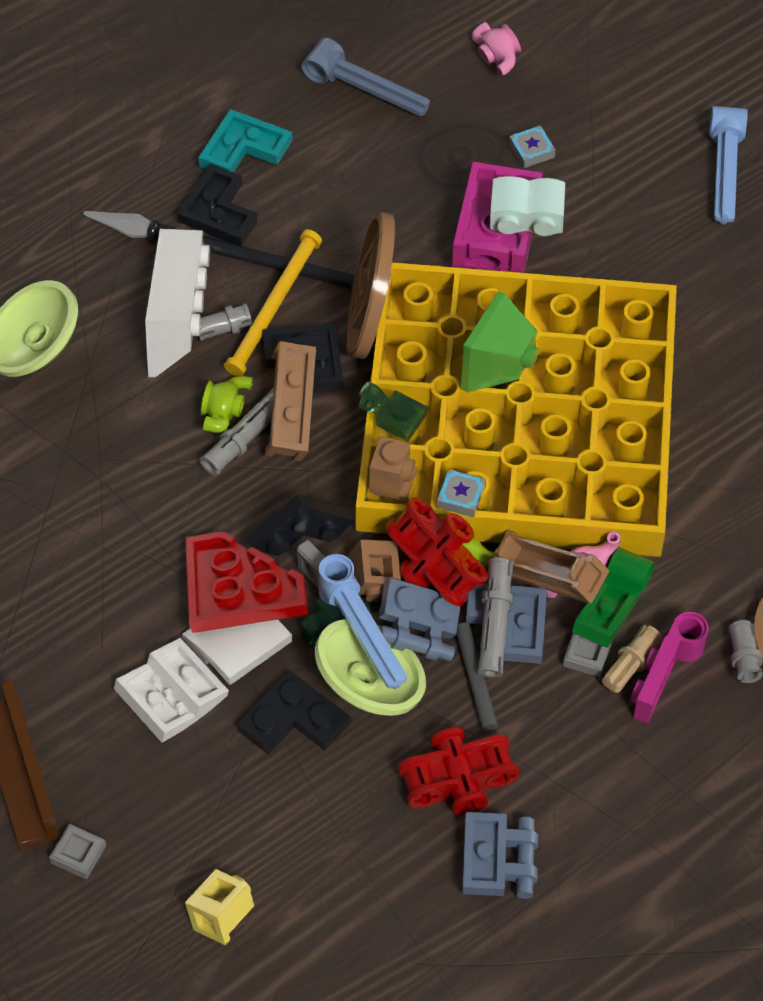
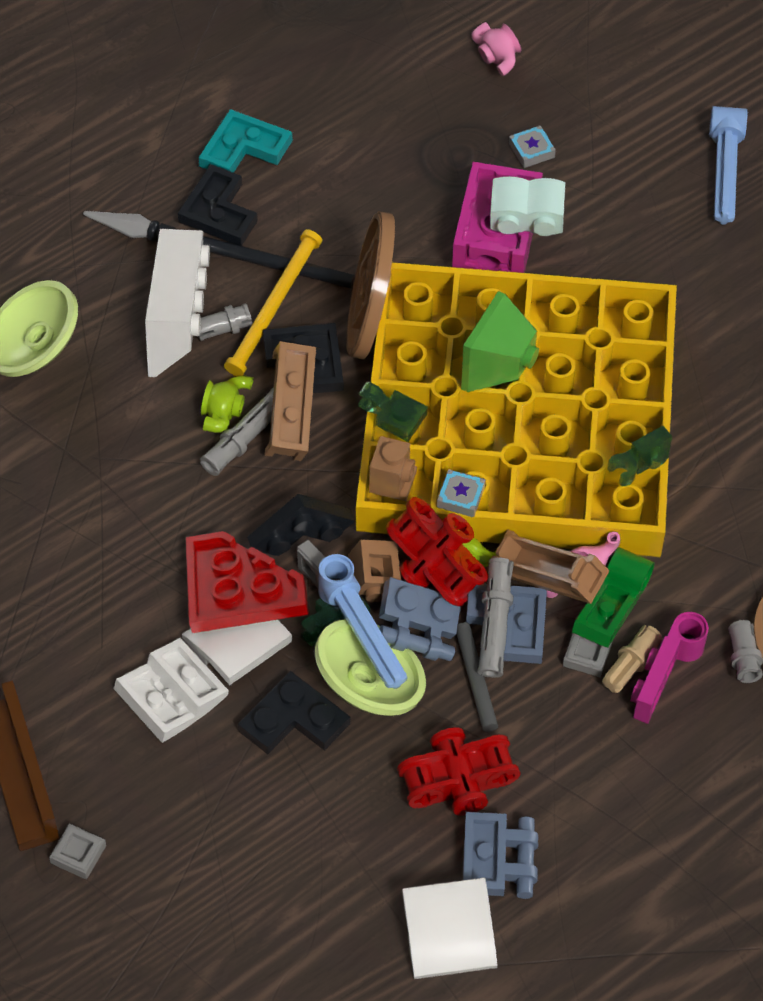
light yellow brick [185,869,254,945] -> none
sand blue axle [301,38,430,116] -> none
none -> white slope [402,878,497,979]
none -> clear green plate [607,426,672,487]

